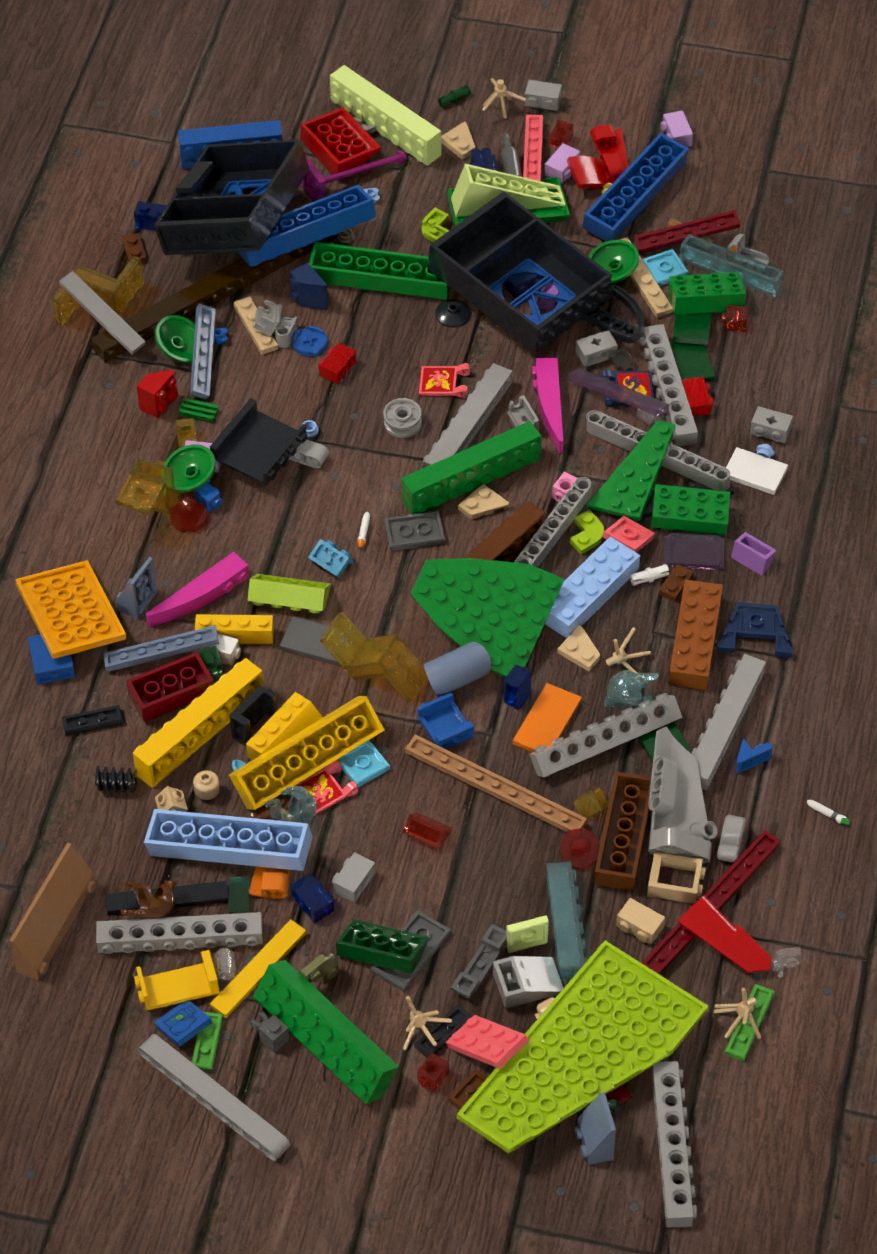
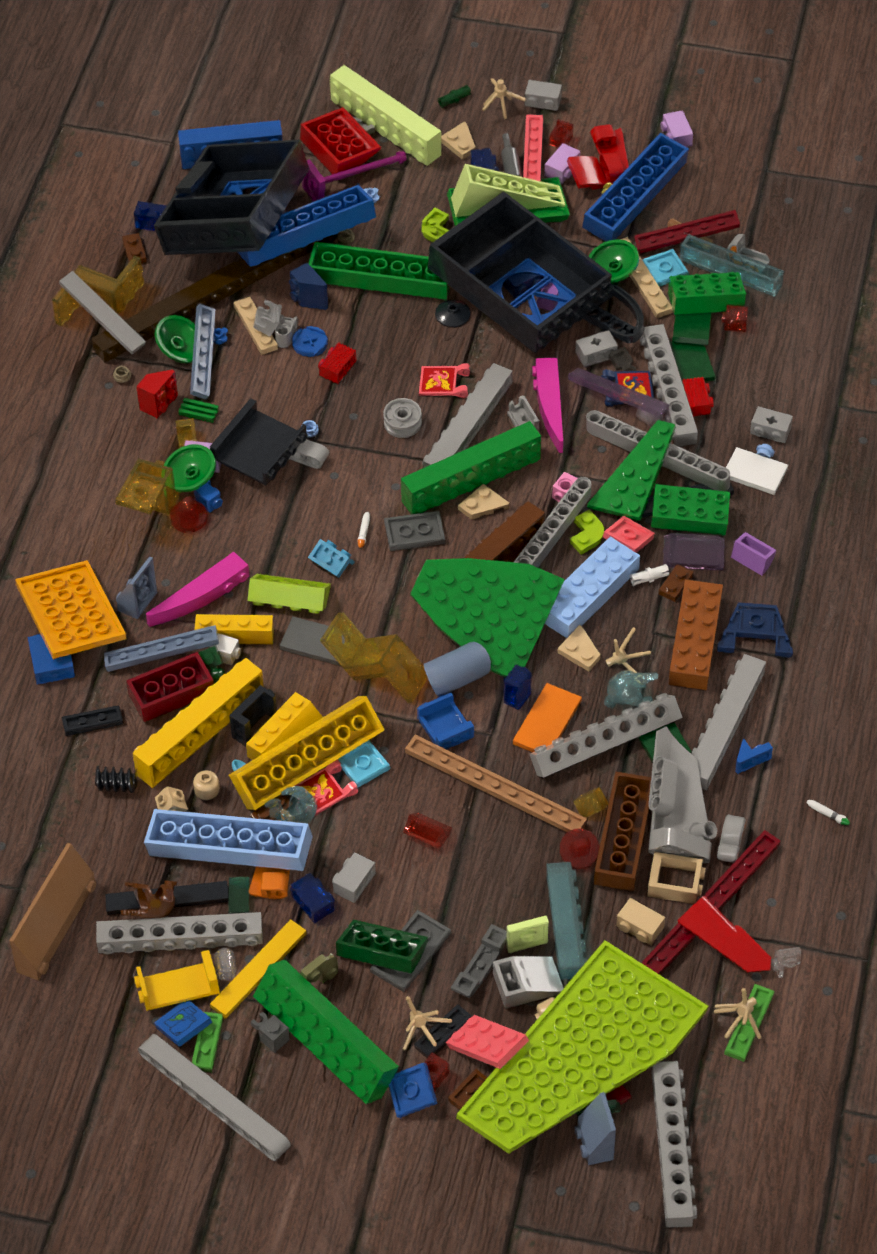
none -> dark tan plate [113,366,131,383]
none -> blue tile [389,1062,437,1118]

